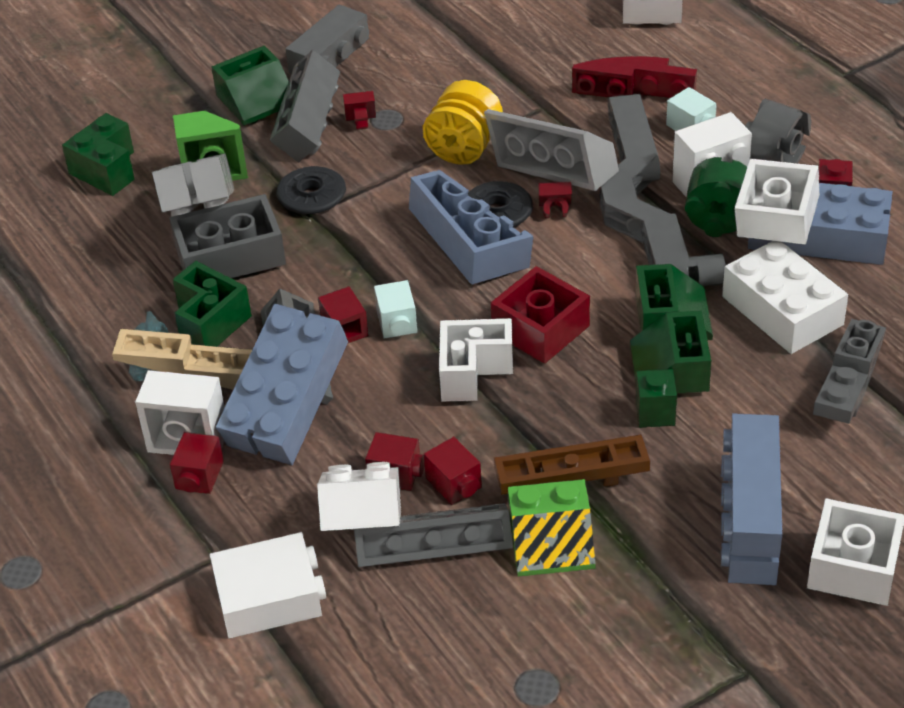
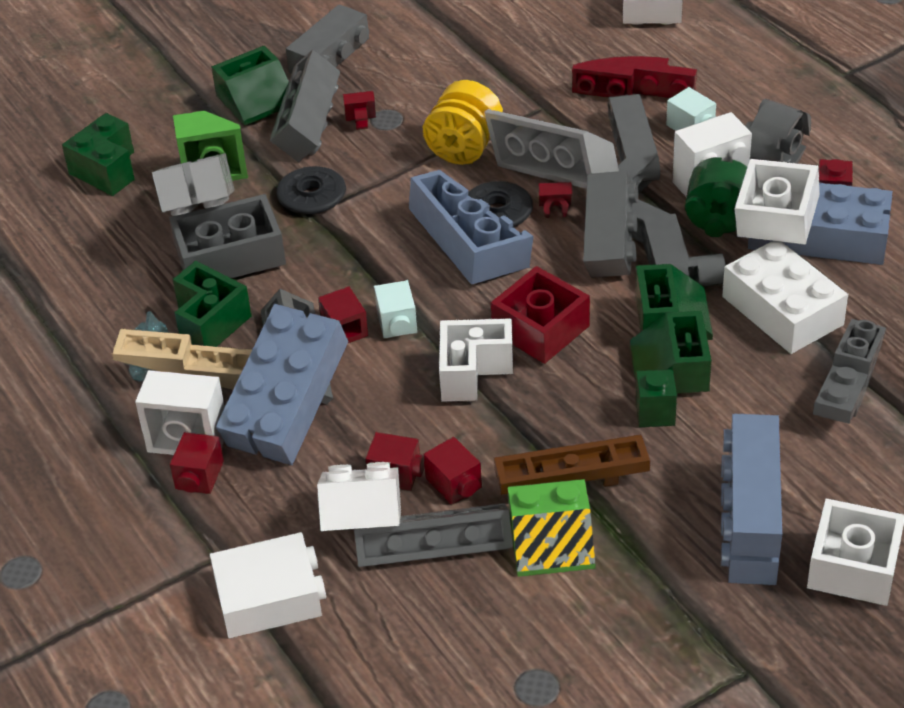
none -> dark grey brick [583,170,638,278]

